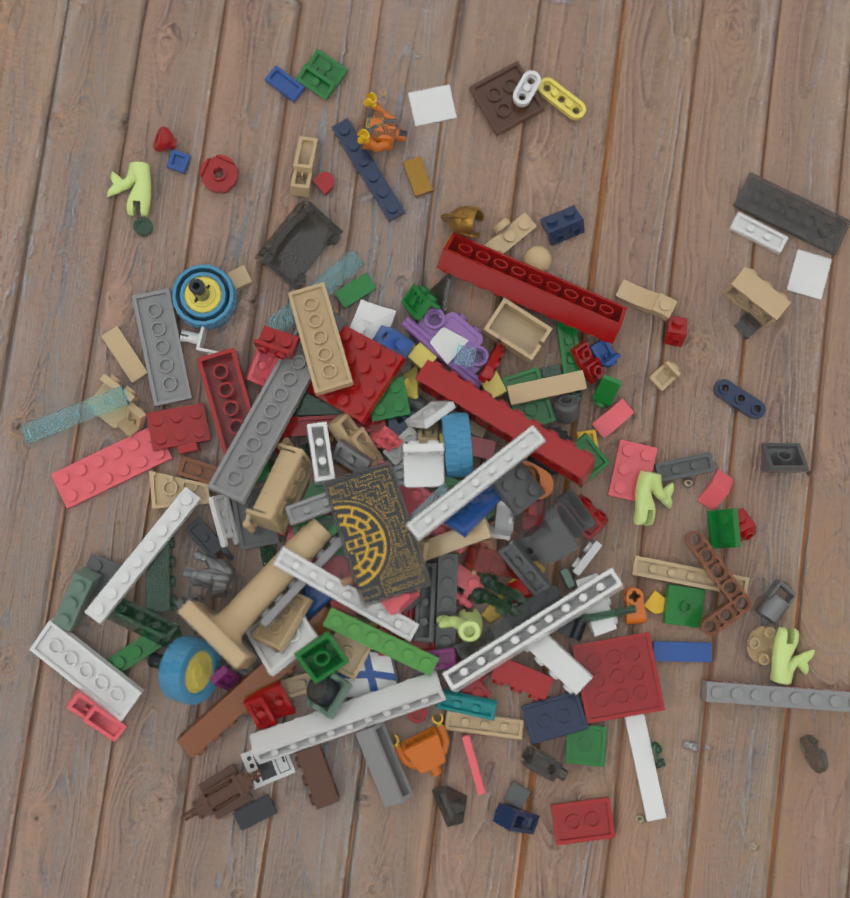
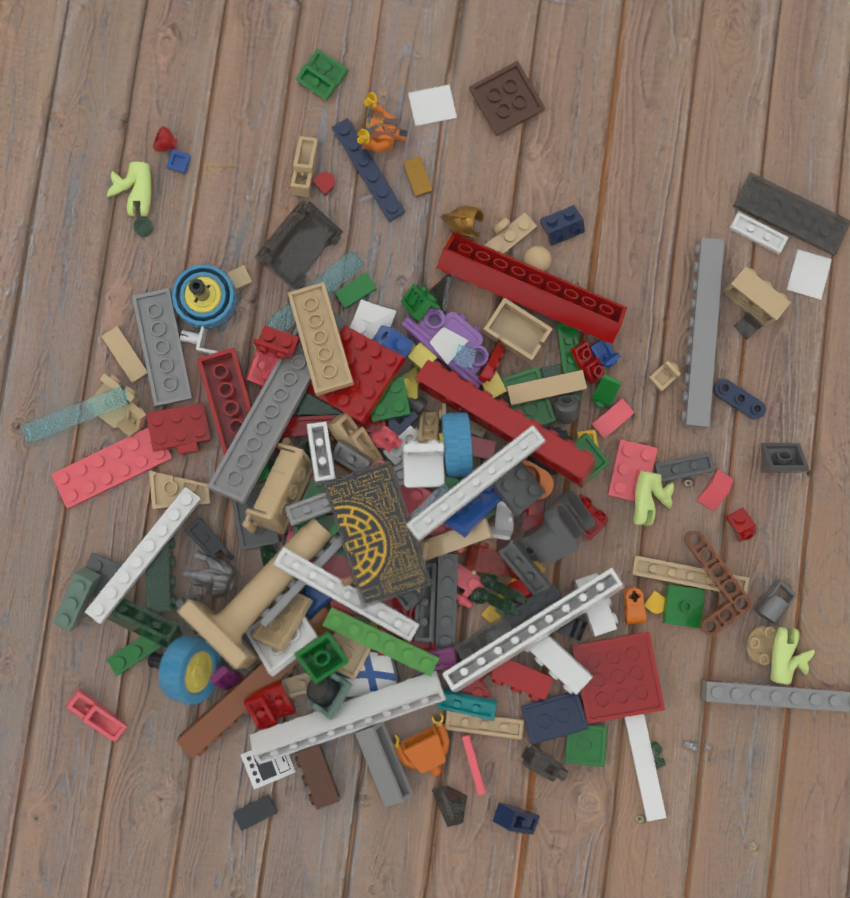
white plate [29,618,145,722] -> none
dark orange plate [177,456,218,484] -> none
reddish brown piece [183,763,264,821] -> none
red plate [200,155,239,194] -> none
white hinge [208,495,240,548] -> none
blue tile [265,65,306,103] -> none
coral slope [379,590,419,616] -> none
white tile [405,400,456,429] -> none
red tile [407,707,427,723] -> none
yellowish green piece [436,609,483,642] -> none
dark grey tile [504,781,530,809] -> none
white plate [513,70,541,107] -> none
light yellow plate [538,77,586,121] -> none
red plate [550,796,615,846] -> none
sand green tile [558,568,575,589] -> none
white plate [571,541,602,576] -> none
clear green piece [577,605,636,624] -> none
tan slope [615,279,678,321] -> none
blue tile [652,641,712,662] -> none
red bracket [664,315,687,347] -> none
green bracket [707,508,741,549] -> none
clear smoke tile [799,734,829,774] -> none
none -> light grey brick [680,237,724,429]

